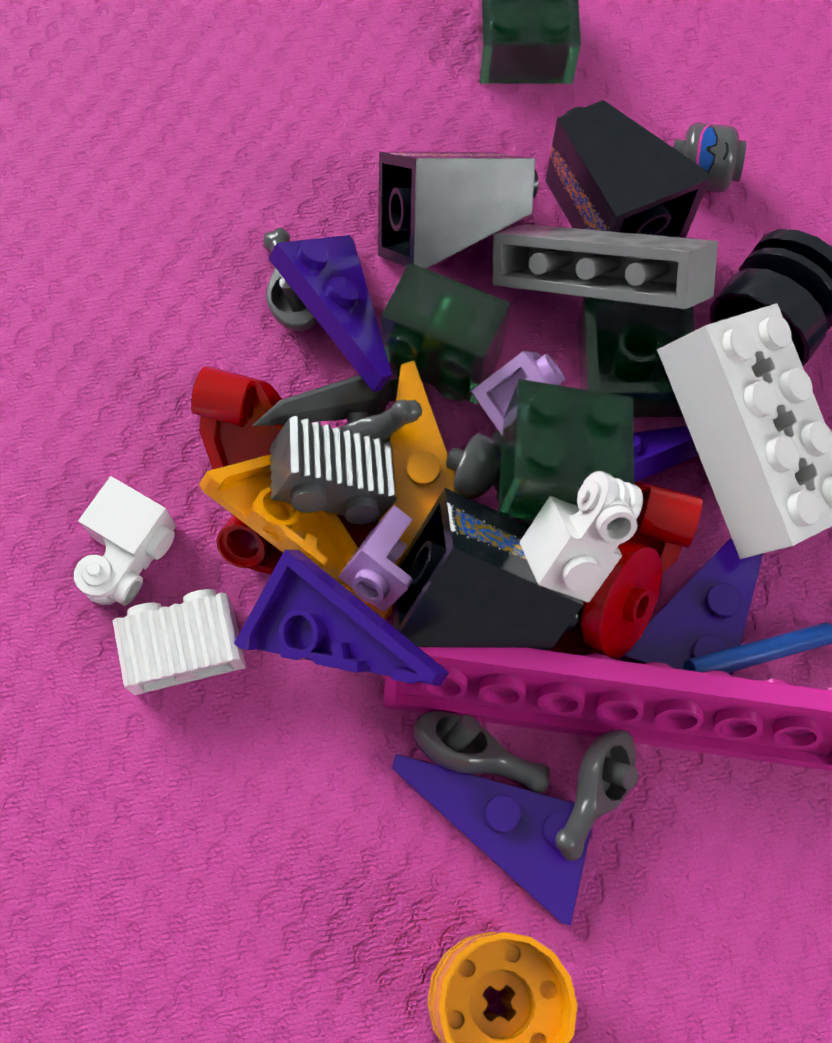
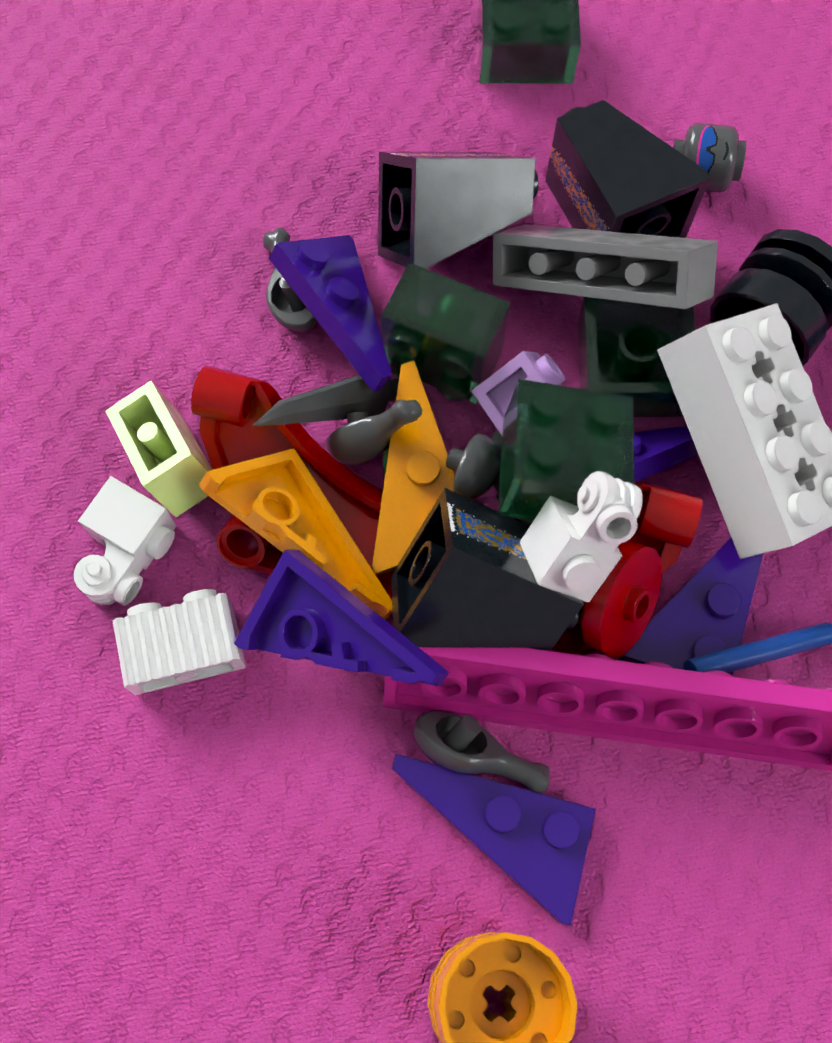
dark grey brick [269,416,397,525] -> none
lavender bracket [338,505,413,611] -> none
dark grey piece [555,729,638,861] -> none
none -> yellowish green brick [106,381,212,517]

